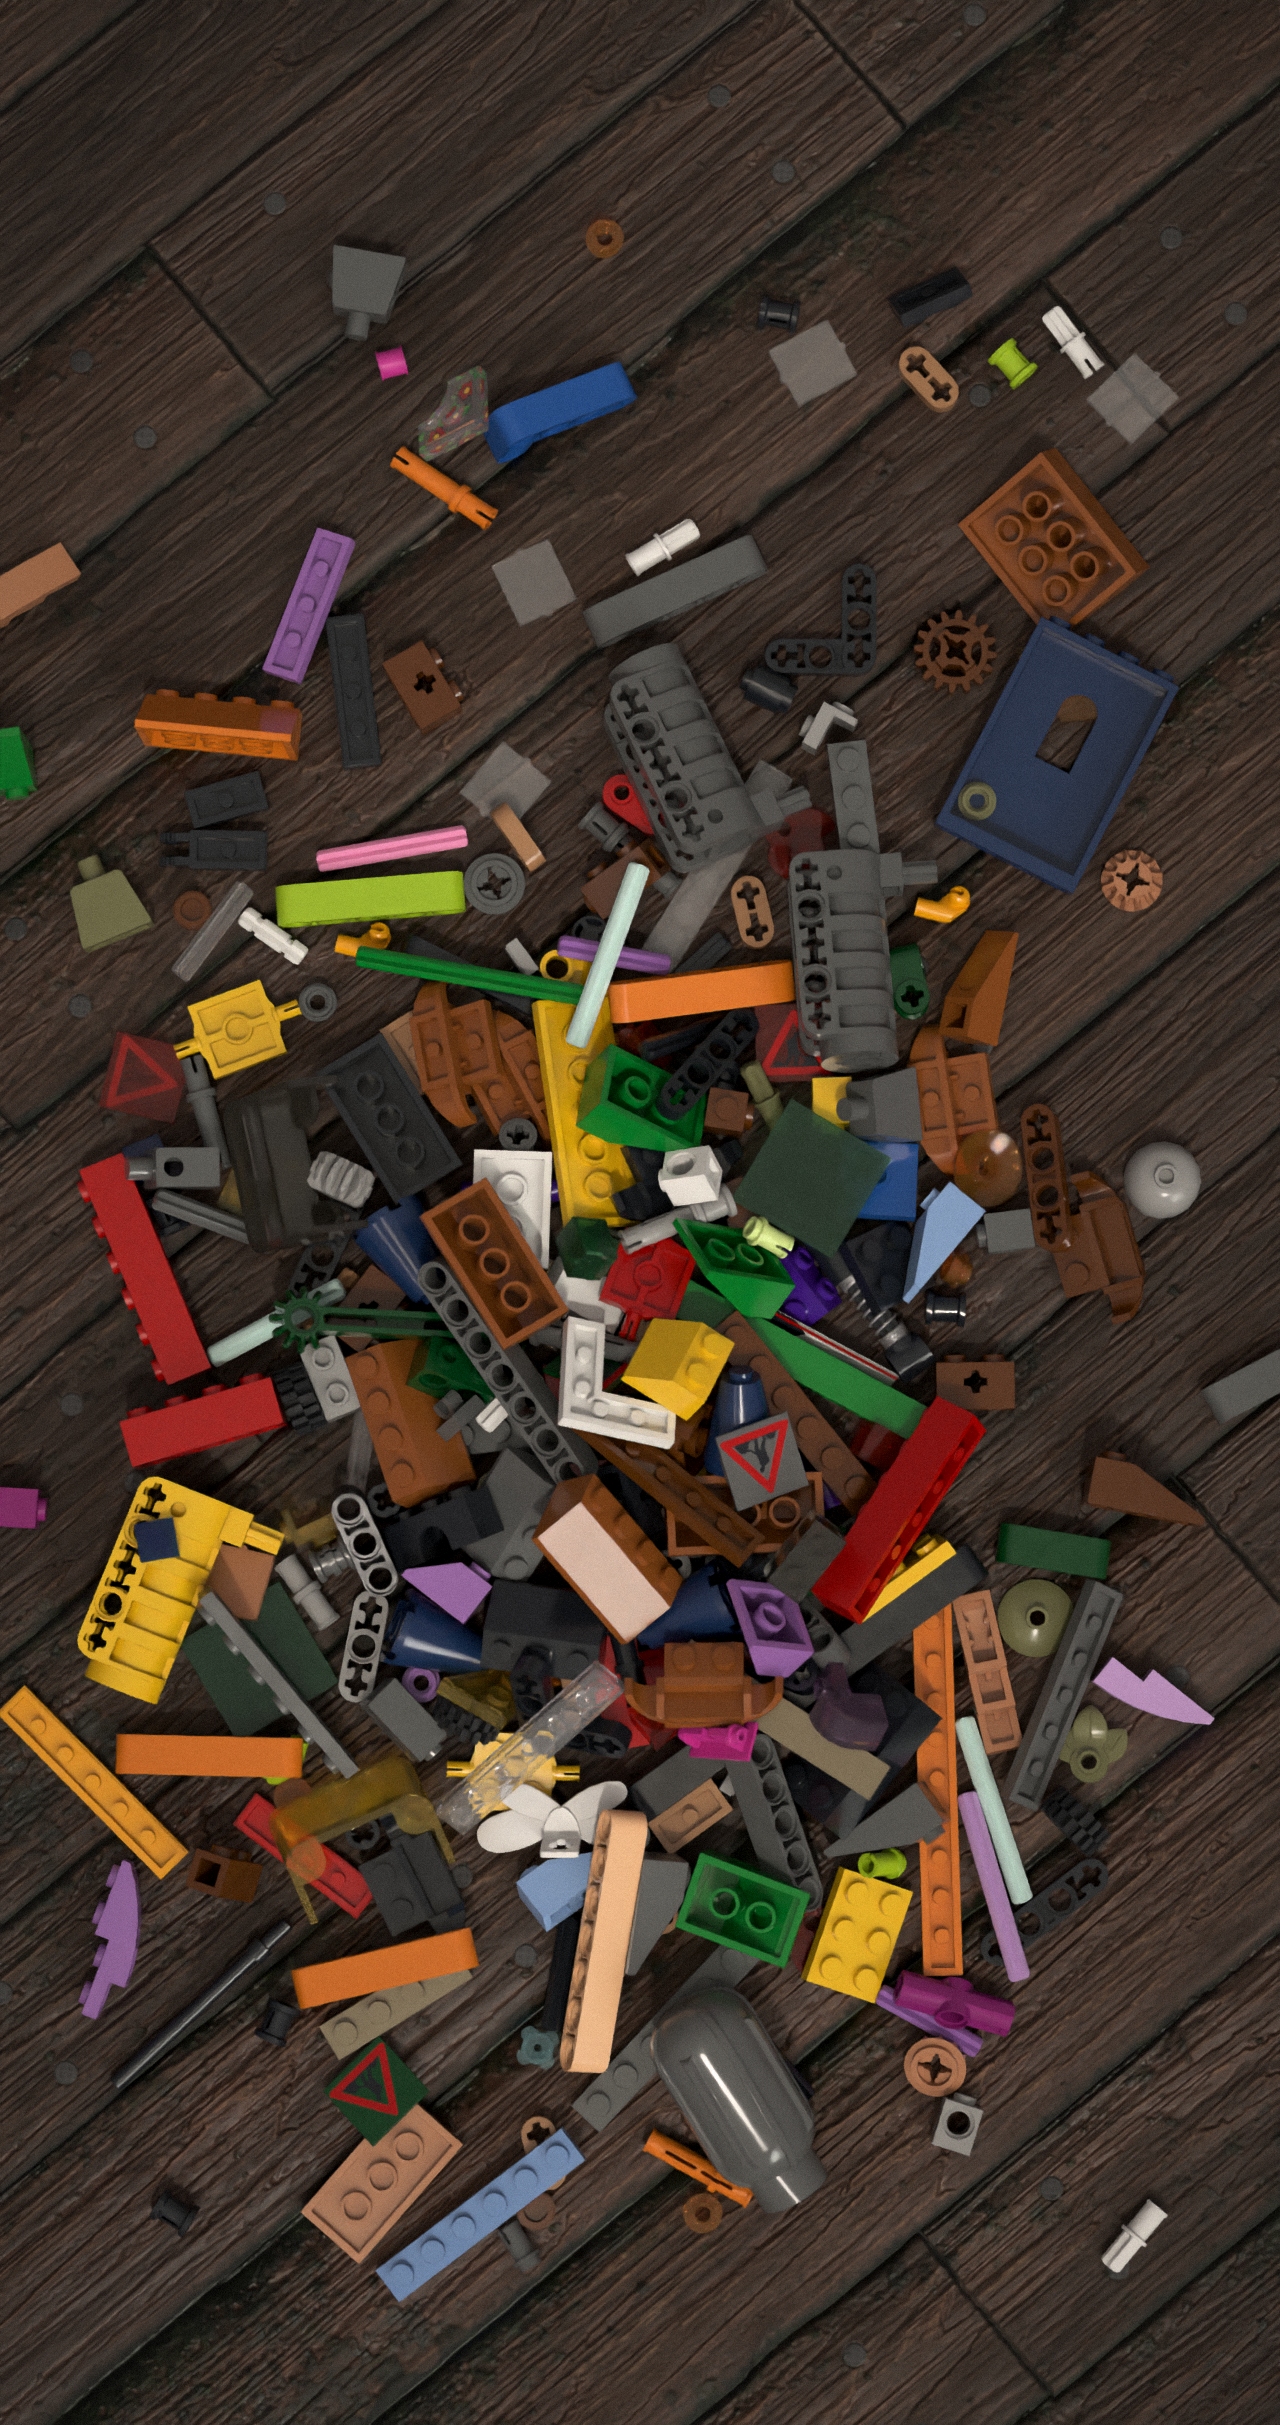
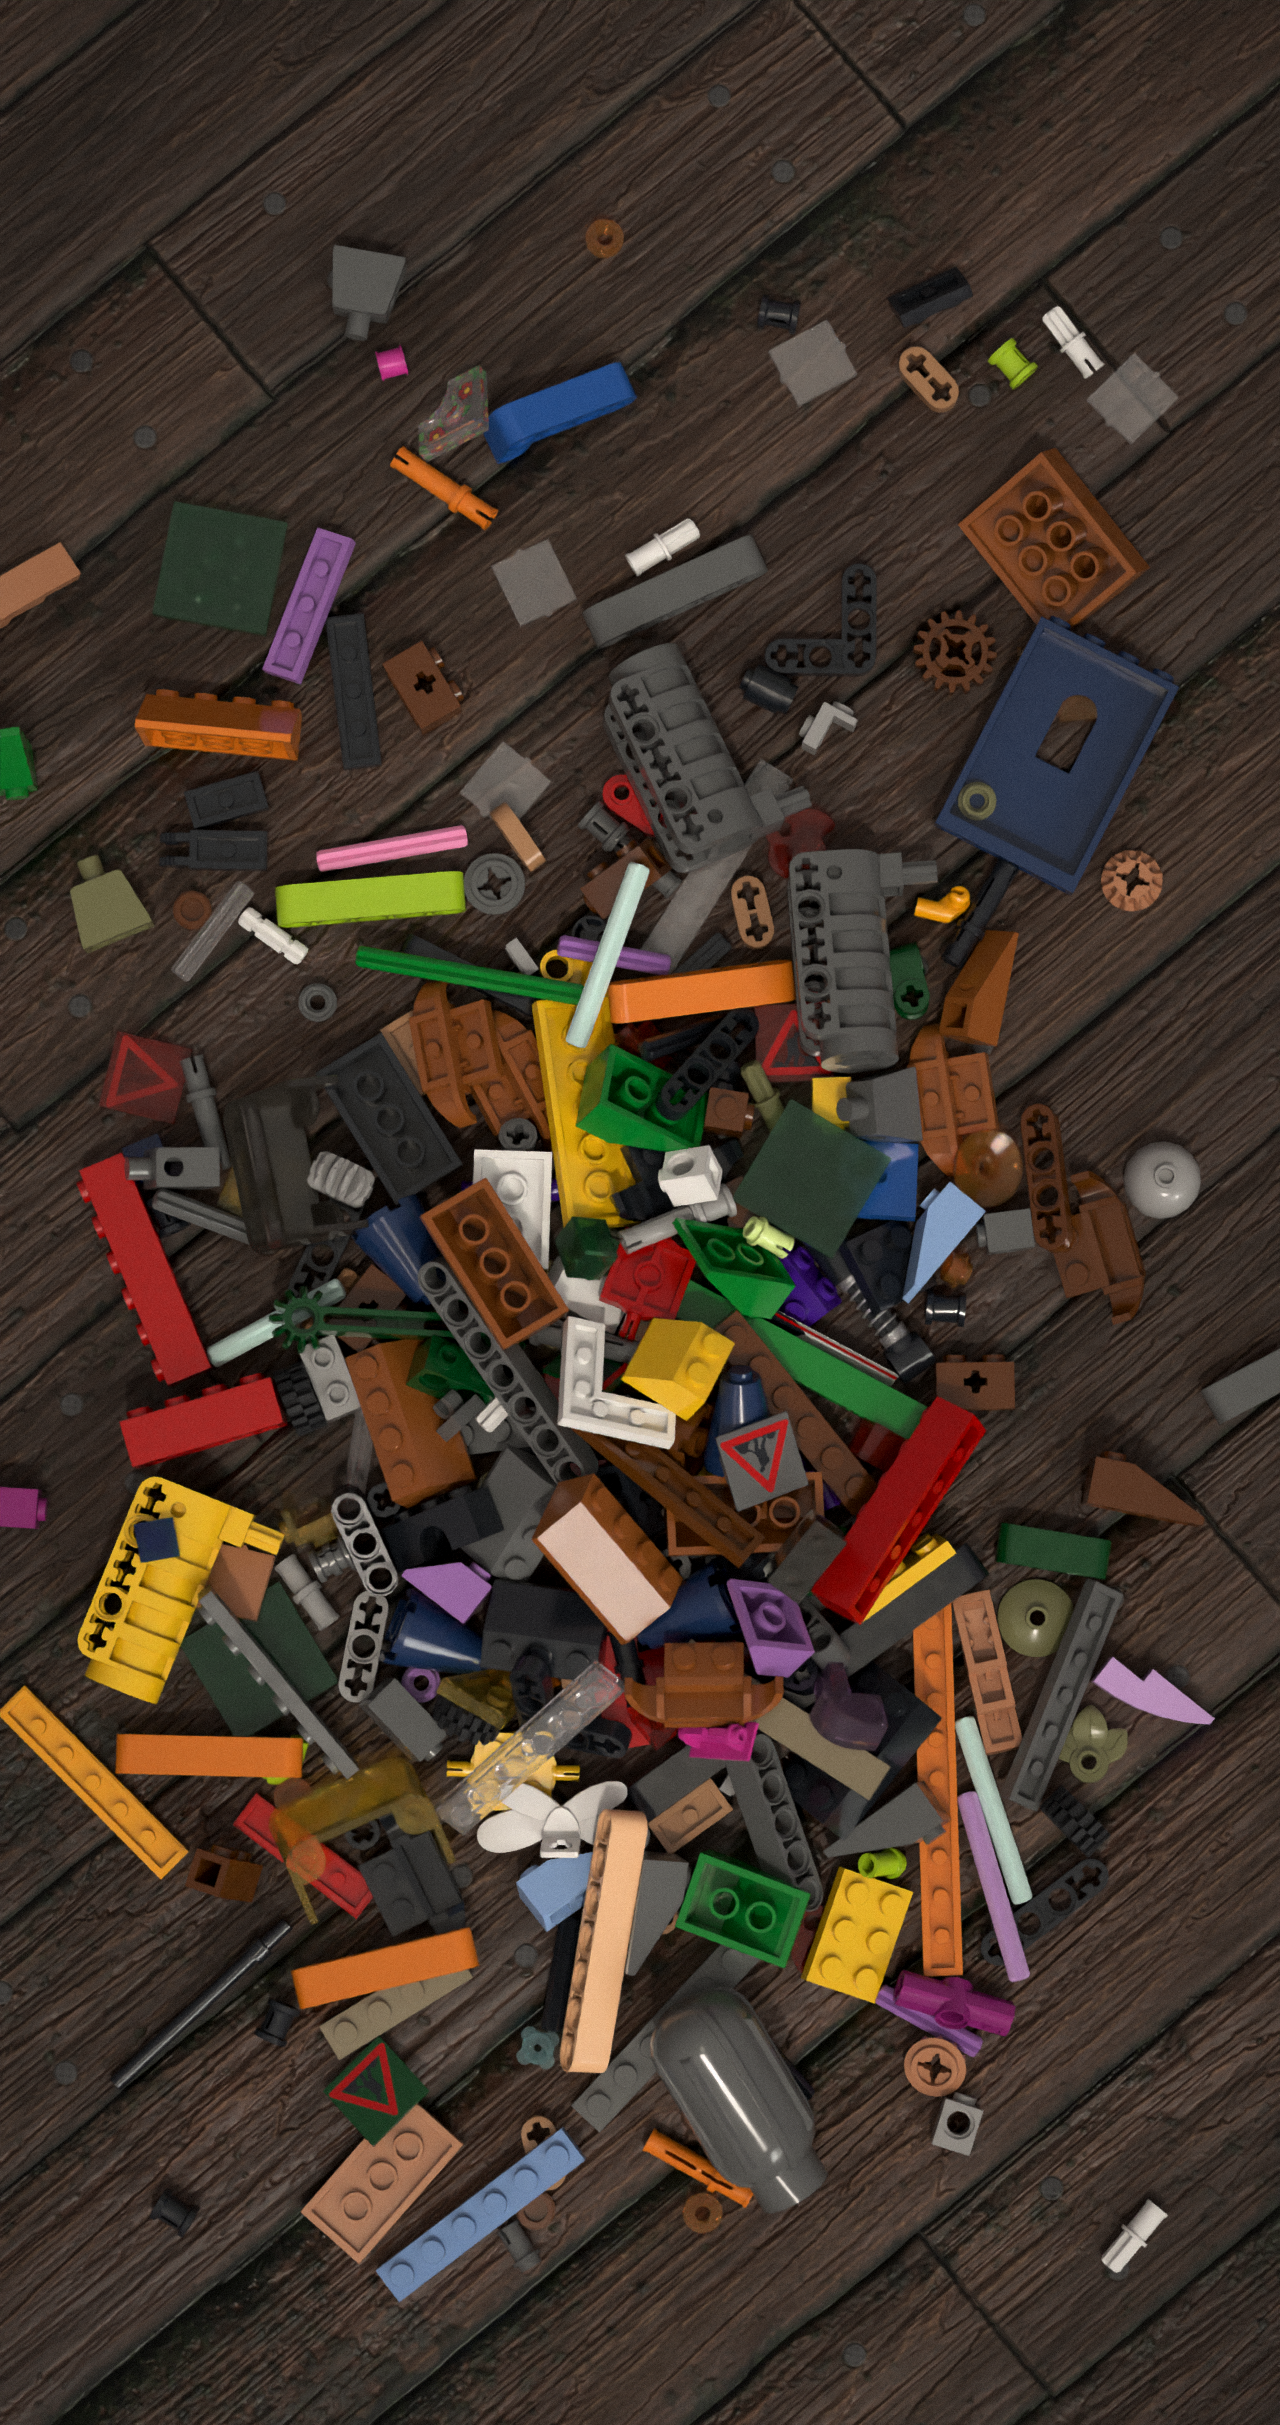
medium lavender slope [79,1859,141,2019] -> none
yellow plate [173,980,302,1080] -> none
light orange arm [335,922,391,957] -> none
dark grey brick [826,740,880,854] -> none
none -> clear green plate [152,501,288,637]
none -> black pin [940,858,1019,970]

